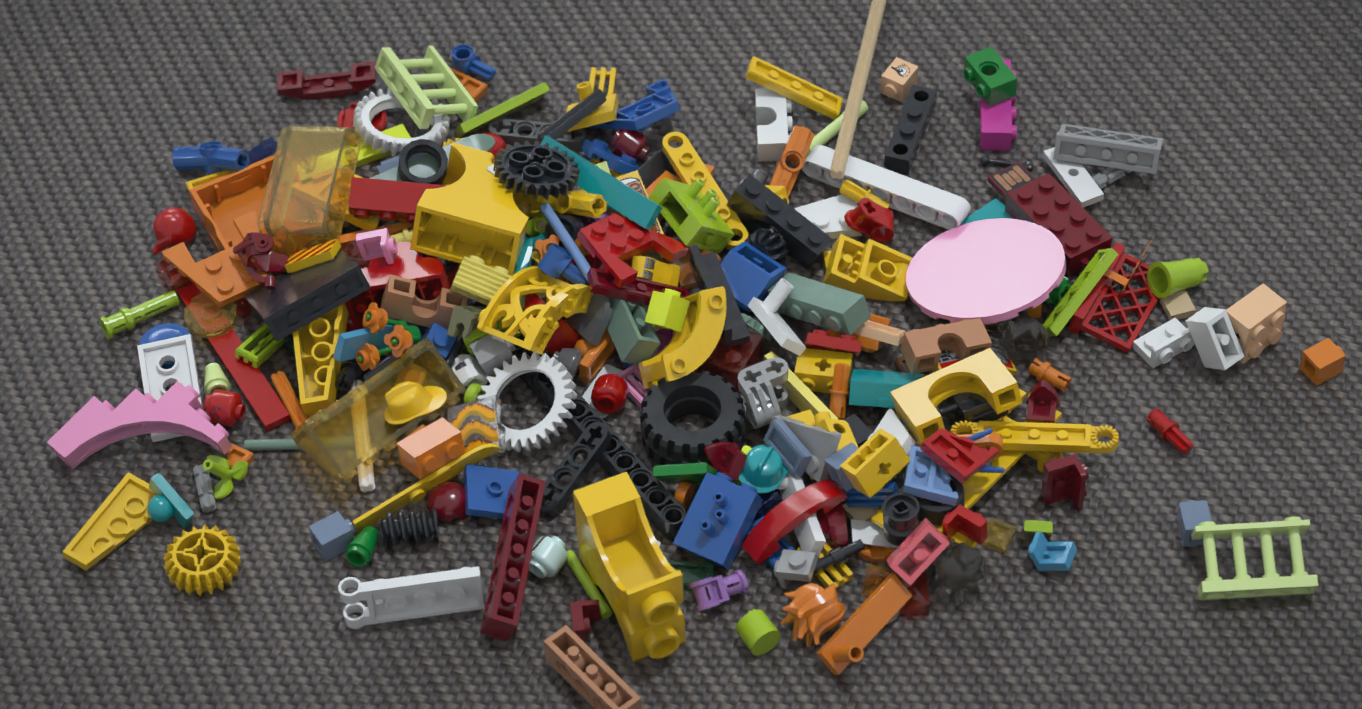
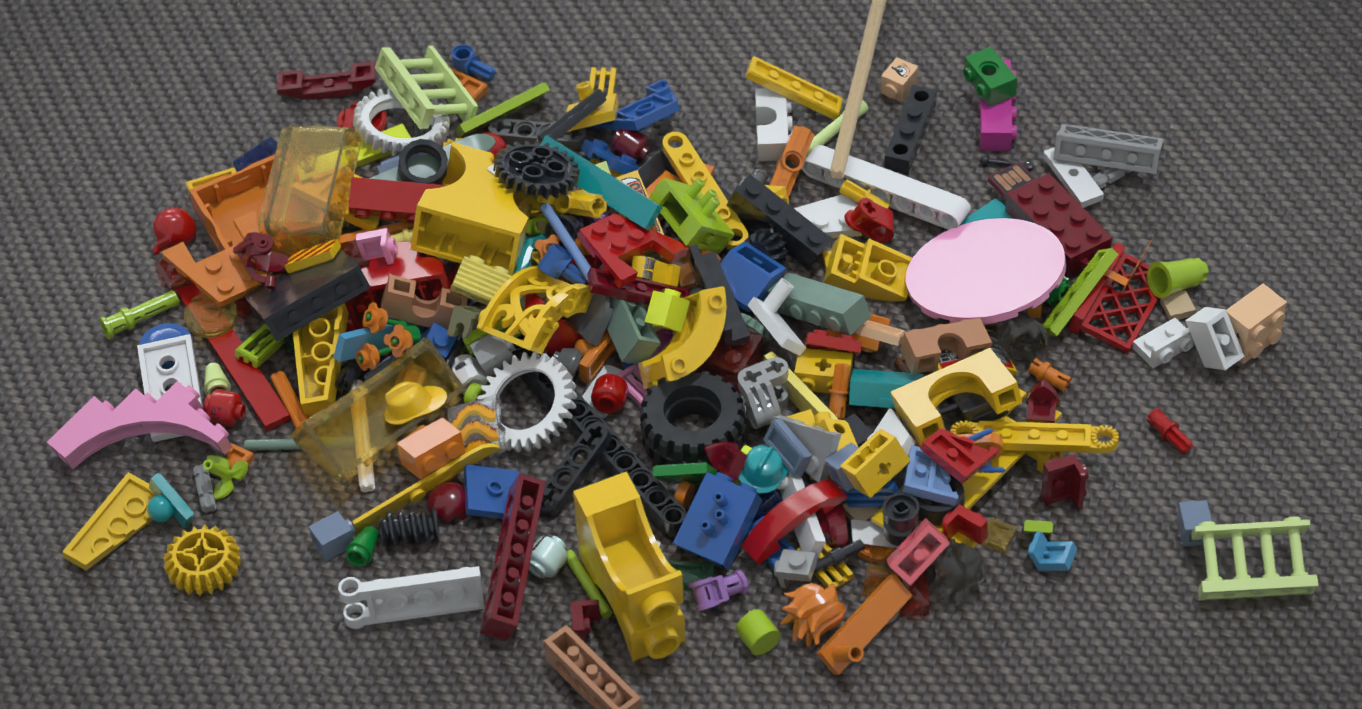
blue piece [172,141,250,173] -> none
orange brick [1299,338,1346,386] -> none

